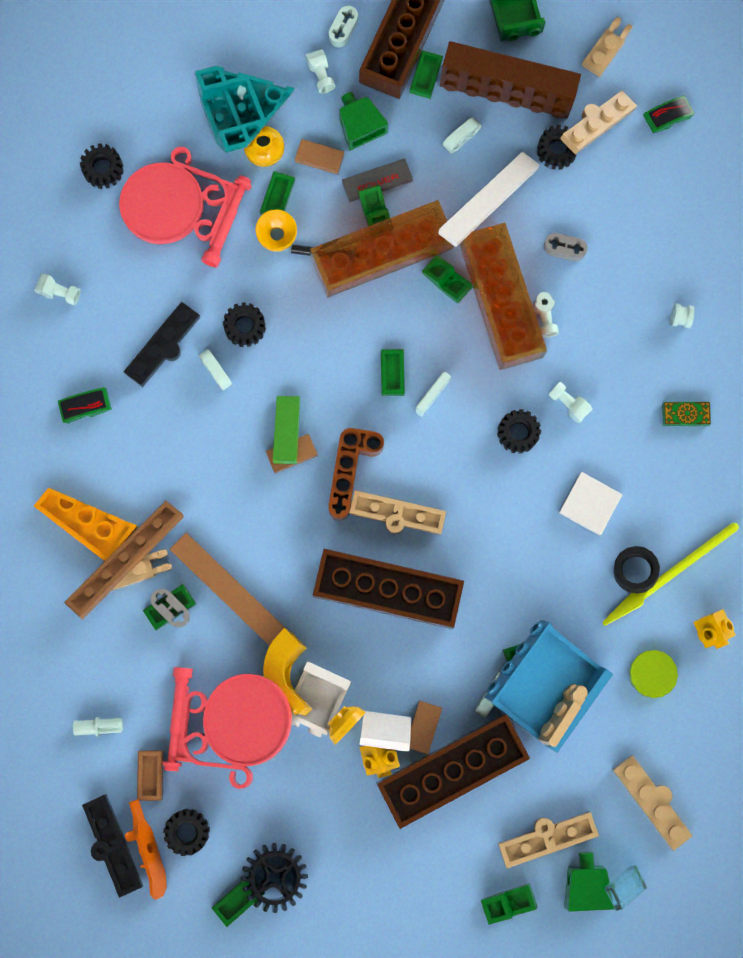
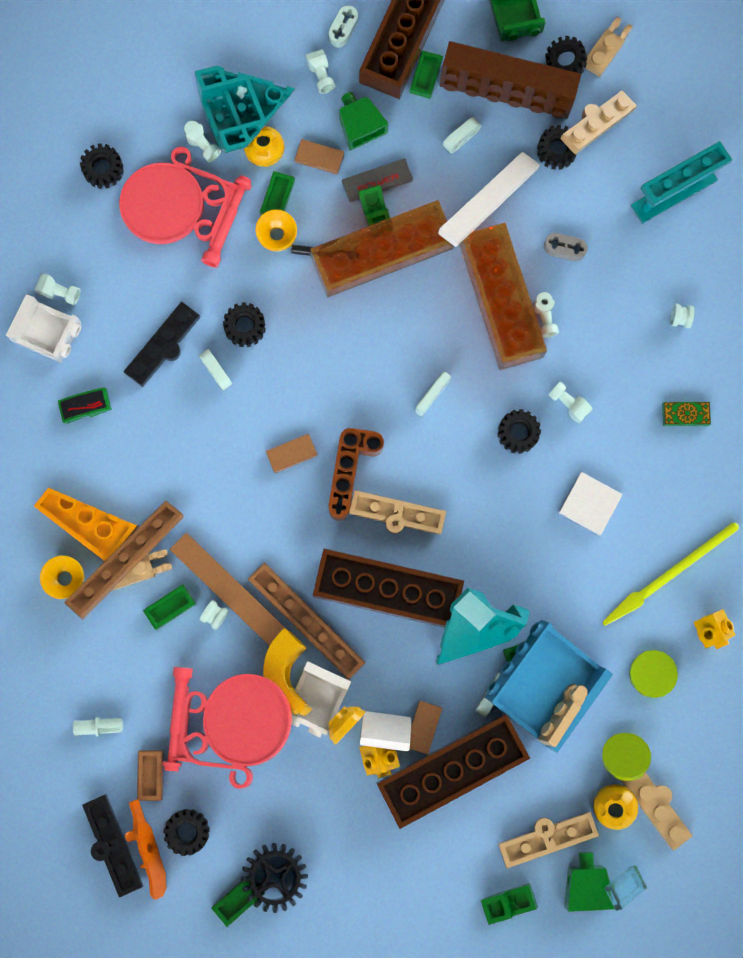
light grey beam [151,588,190,628] -> none
bright green tile [273,396,301,464] -> none
green tile [381,349,405,396] -> none
green slope [422,255,473,303] -> none
black tyre [613,546,660,594] -> none
slope [643,96,695,134] -> none
none -> white panel [6,294,81,363]
none -> yellow piece [40,555,85,599]
none -> light aqua leg [184,121,221,163]
none -> light aqua wheel [200,600,229,630]
none -> medium nougat tile [248,562,365,680]
none -> teal wedge [435,588,530,665]
none -> black tyre [545,36,587,74]
none -> yellow piece [593,784,638,830]
none -> lime tile [602,733,651,781]
none -> teal fence [630,141,733,224]

